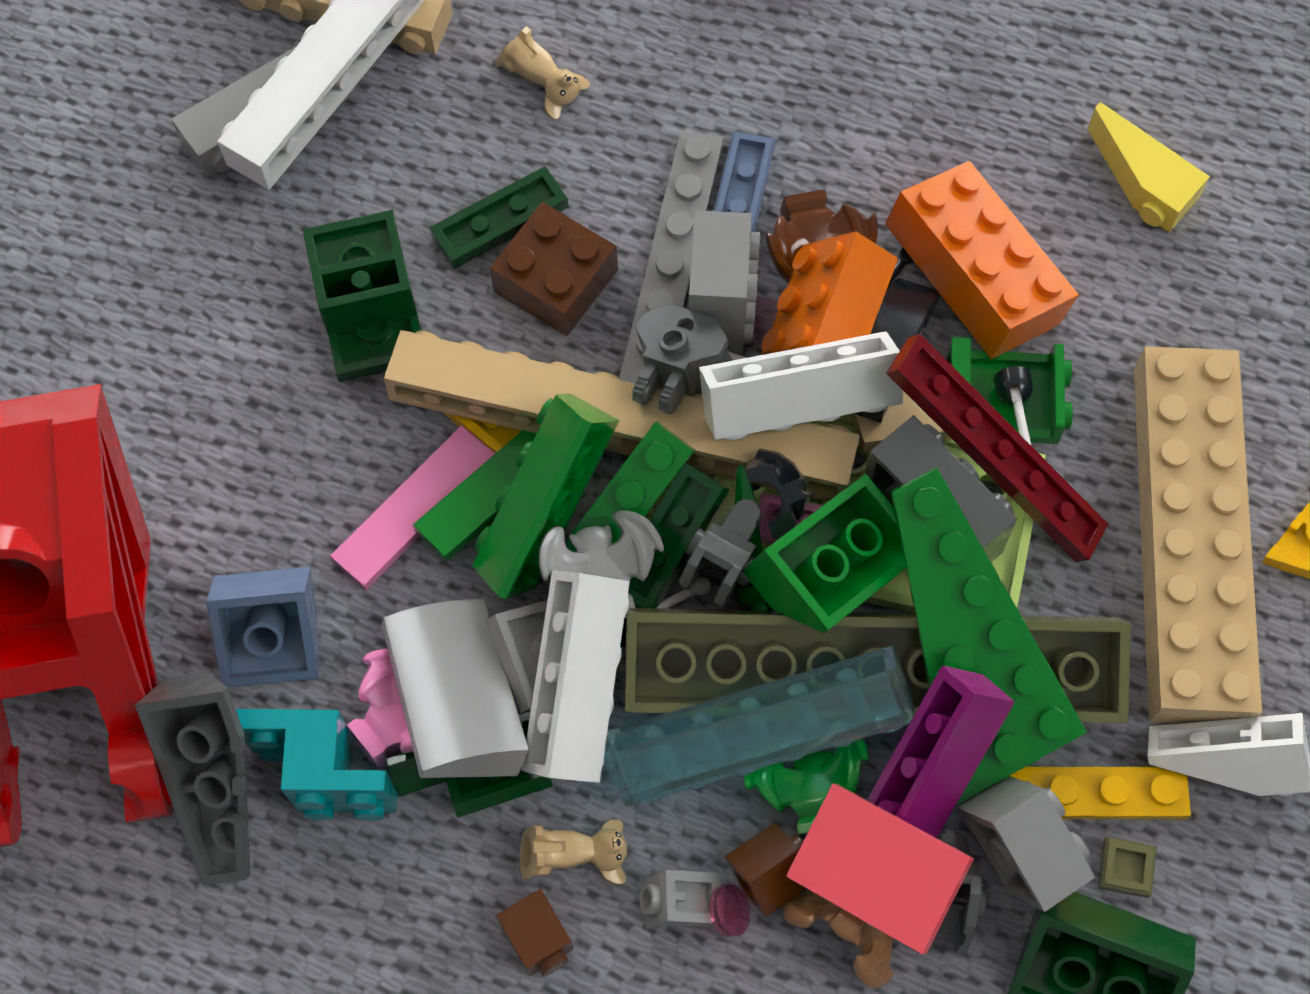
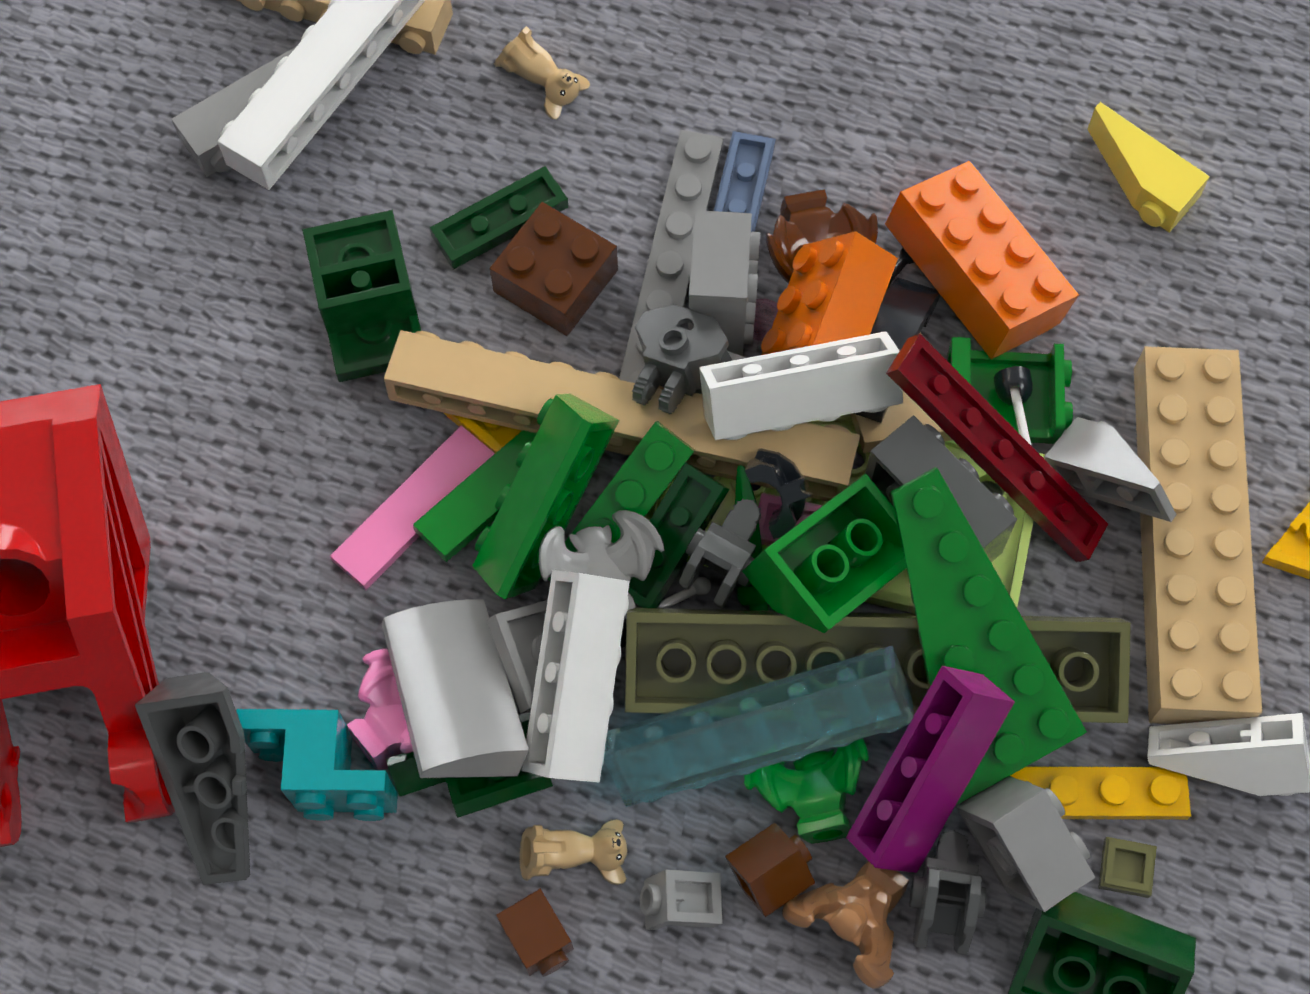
sand blue slope [206,567,319,687] -> none
clear pink piece [709,884,750,937] -> none
coral tile [786,783,974,954] -> none
none -> light grey slope [1044,417,1176,522]

